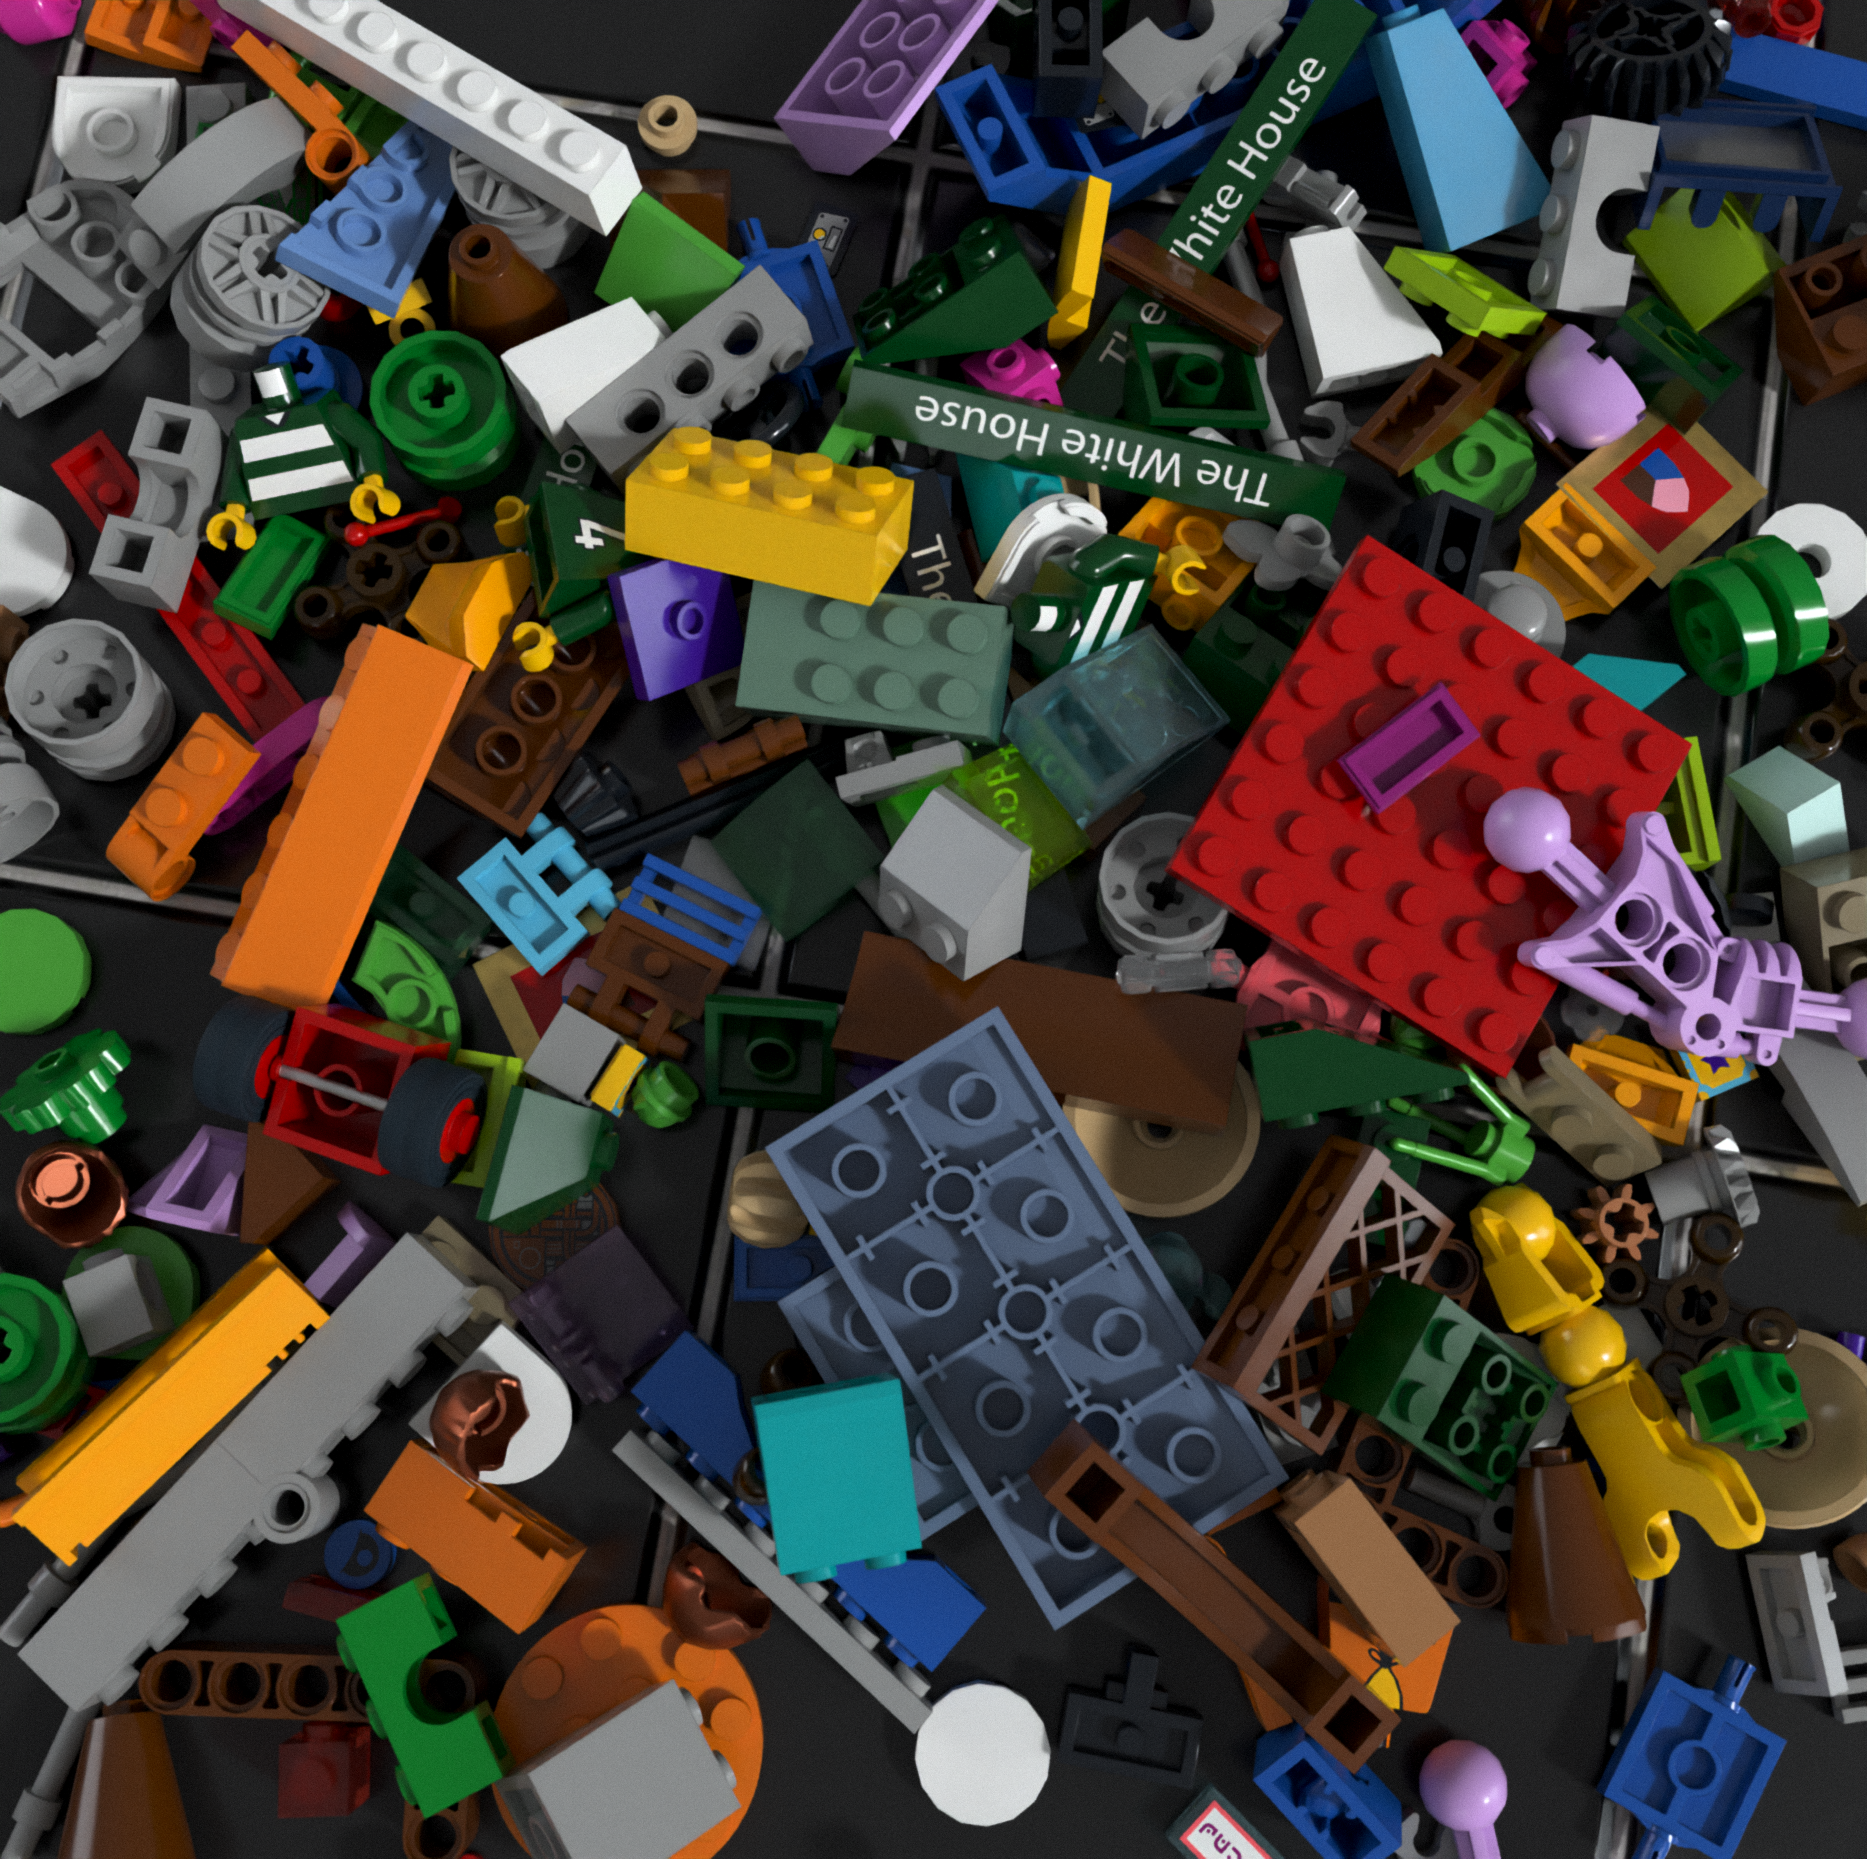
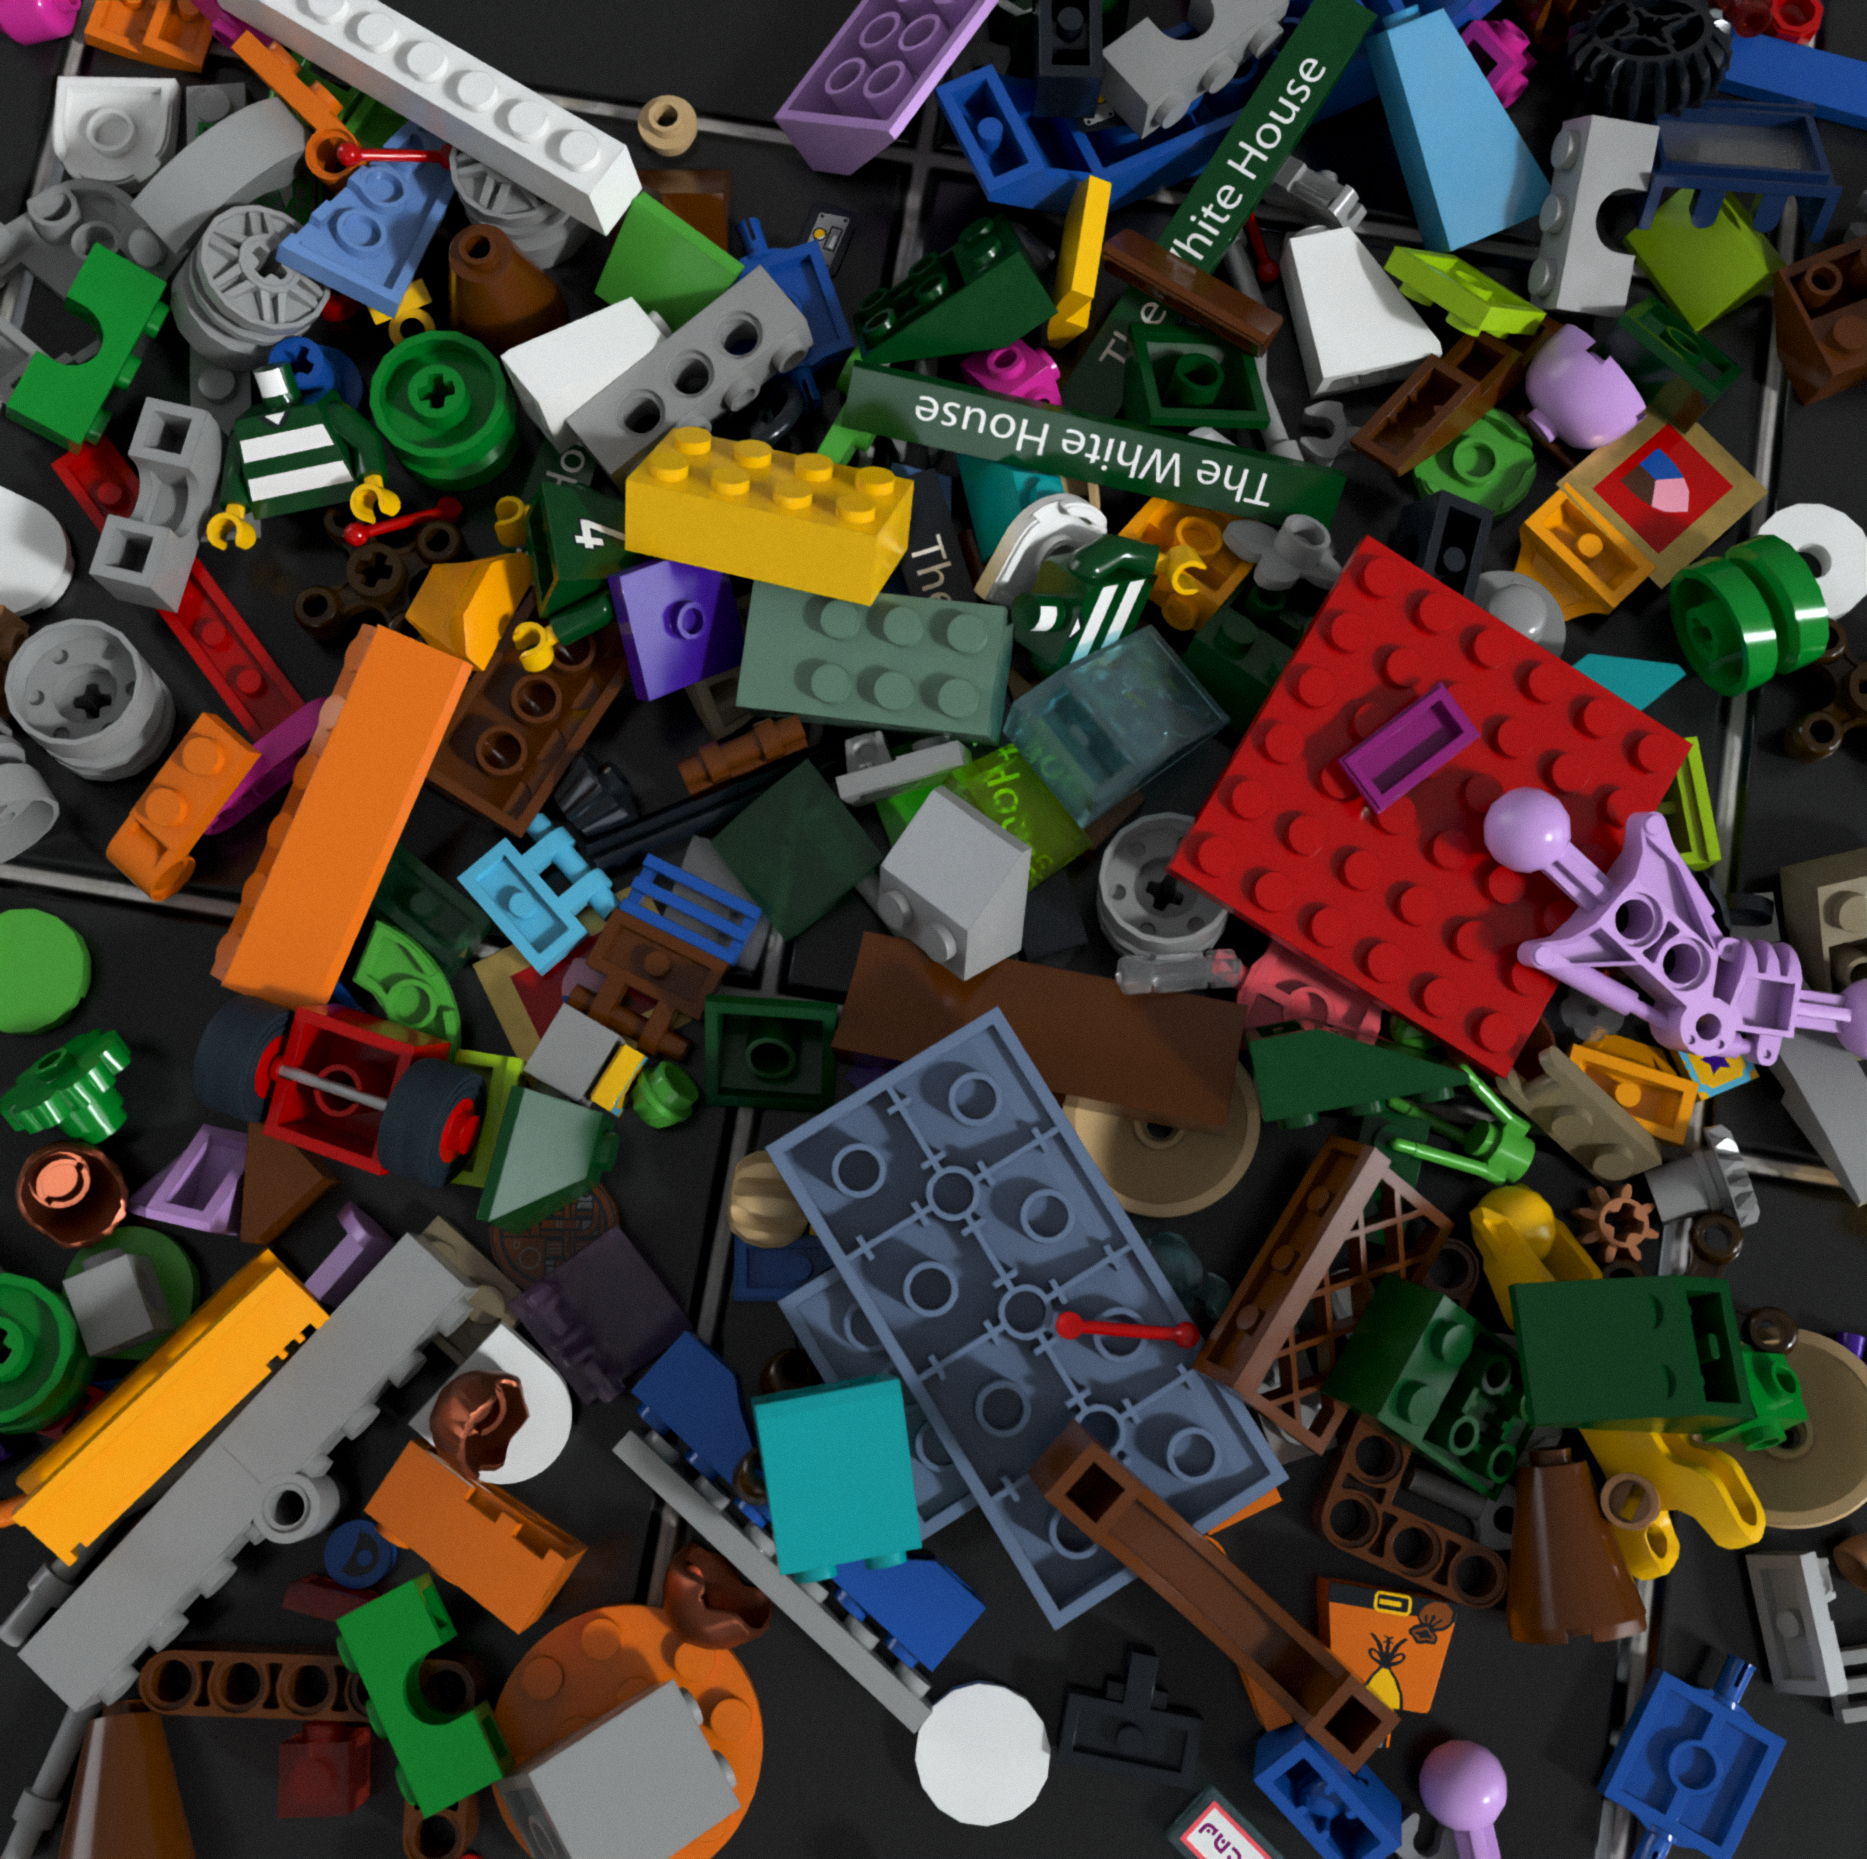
green tile [213,514,332,640] -> none
medium nougat window [1272,1468,1461,1668] -> none
light aqua slope [1723,746,1850,867] -> none
none -> green arch [6,242,171,455]
none -> red hinge [337,141,453,171]
none -> red hinge [1055,1311,1200,1349]
none -> dark green slope [1508,1275,1755,1435]
none -> medium nougat hinge [1600,1473,1661,1531]

